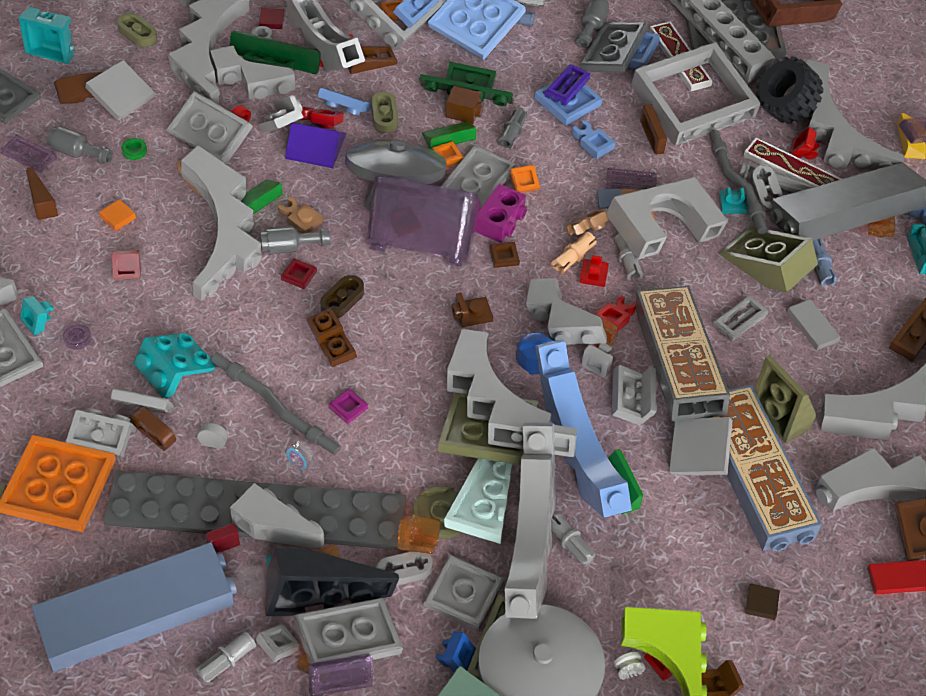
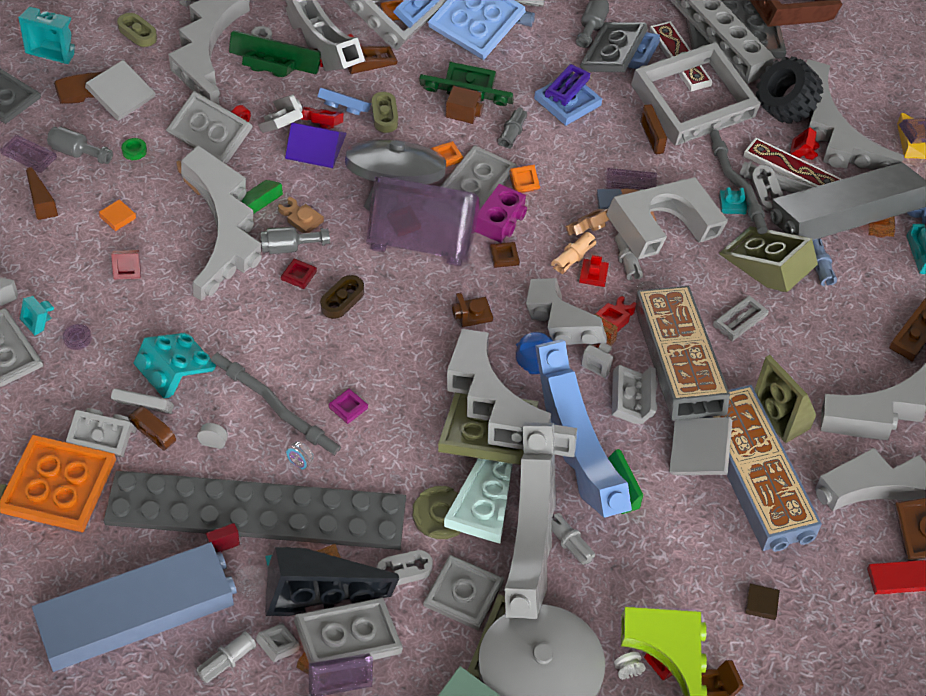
light grey arch [210,46,296,100] -> none
light grey slope [230,483,324,550] -> none
dark red tile [259,8,285,30] -> none
reddish brown slope [306,308,357,367] -> none
clear orange panel [397,514,441,554] -> none
green slope [422,121,477,149] -> none
blue tile [436,631,476,673] -> none
medium blue plate [572,120,615,159] -> none
light grey tile [787,299,840,350] -> none

